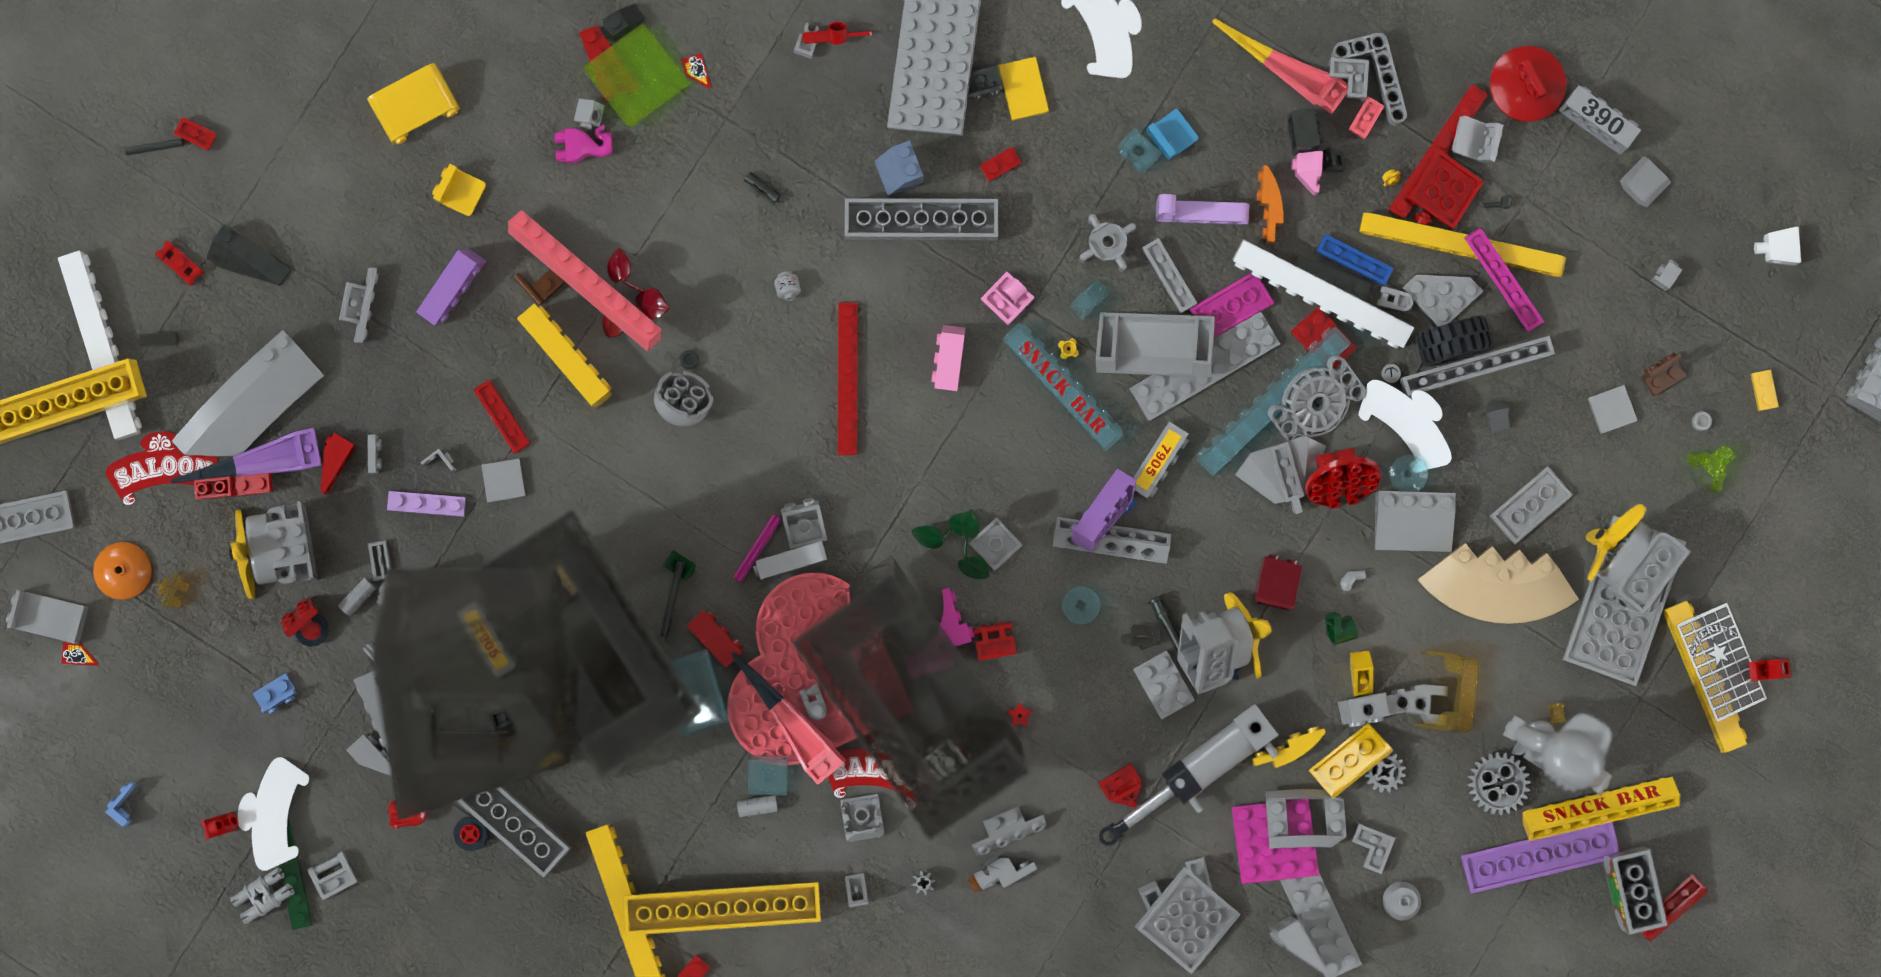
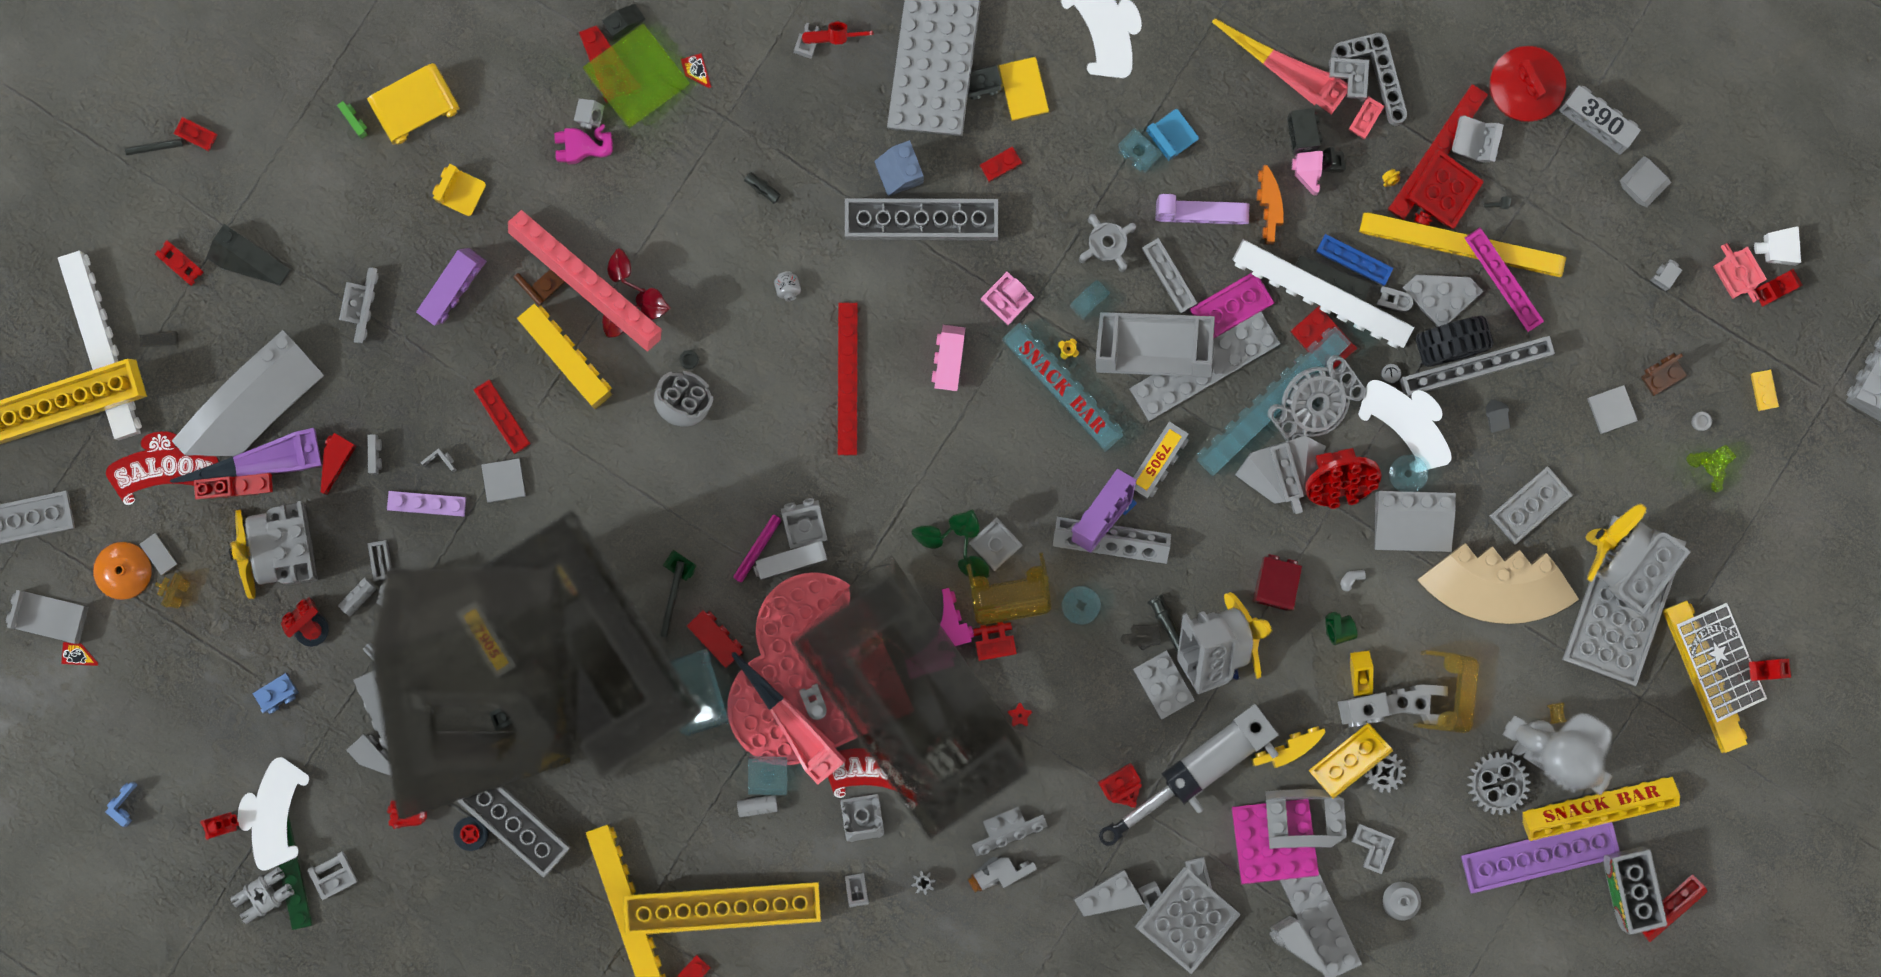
none -> light grey tile [139,533,179,576]
none -> bright green plate [337,101,368,139]
none -> clear yellow windscreen [967,552,1051,624]
none -> light grey wedge [1073,870,1144,916]
none -> coral plate [1713,243,1767,303]
none -> red slope [1755,269,1802,307]

